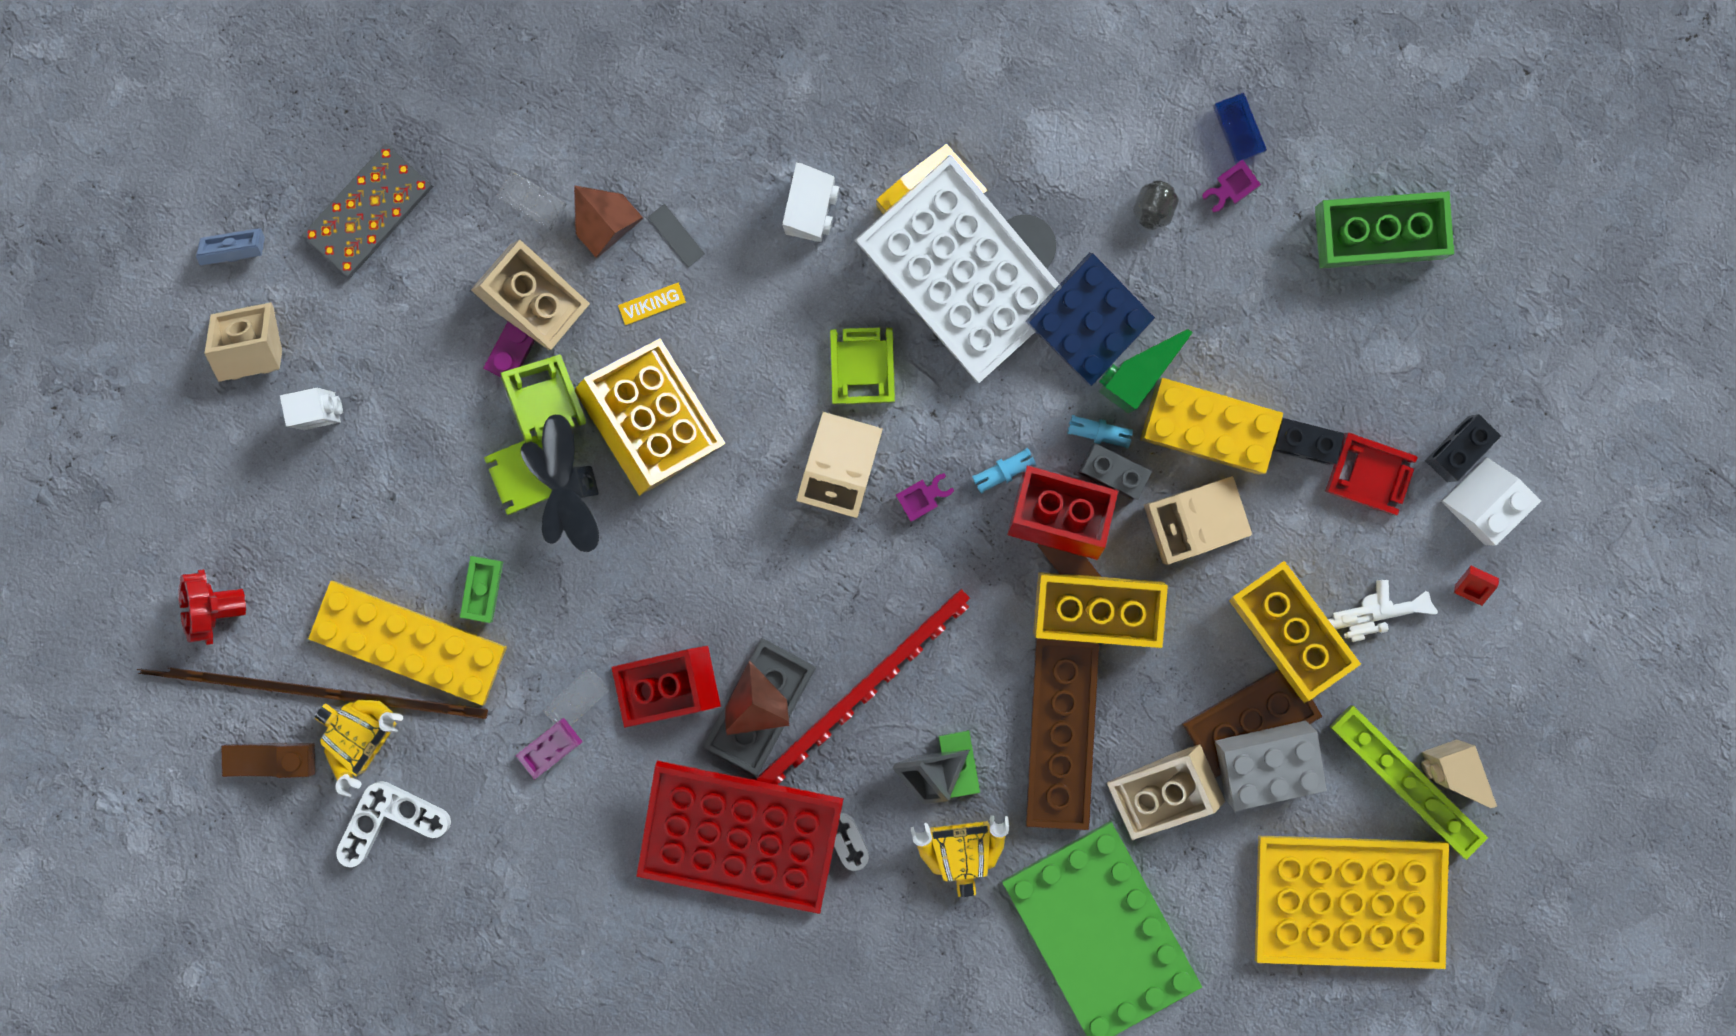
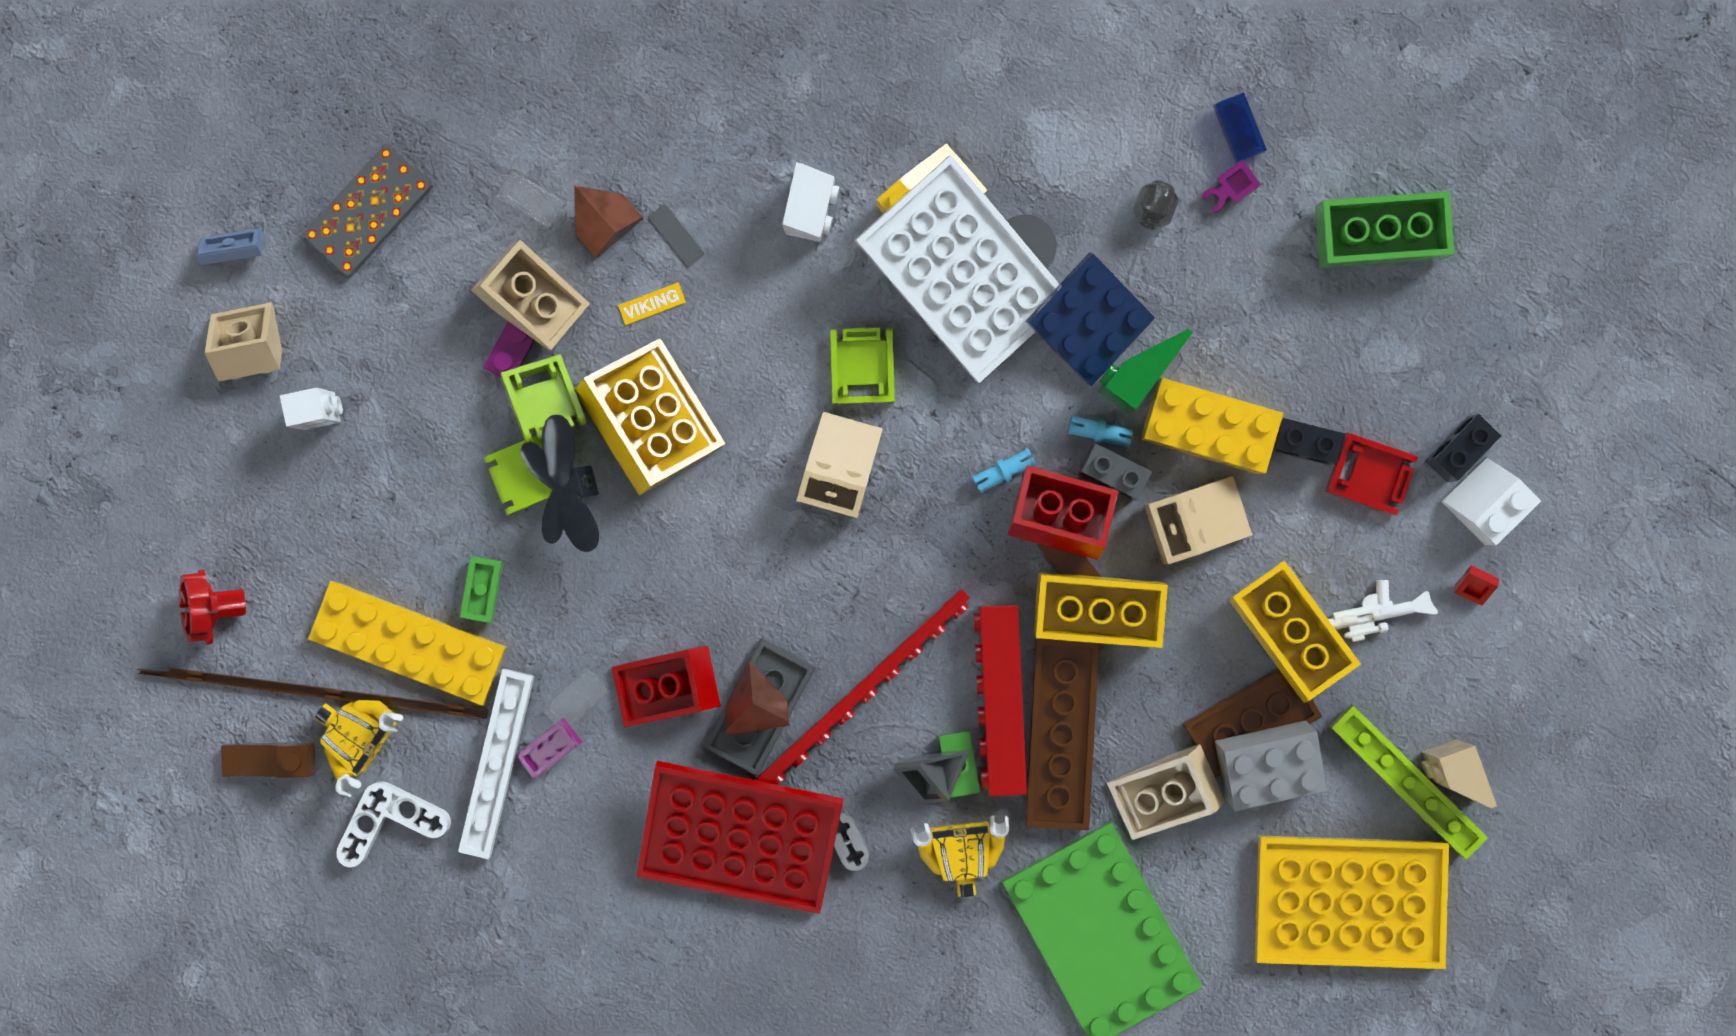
magenta plate [896,473,954,522] -> none
none -> white plate [458,668,535,859]
none -> red brick [973,604,1027,796]

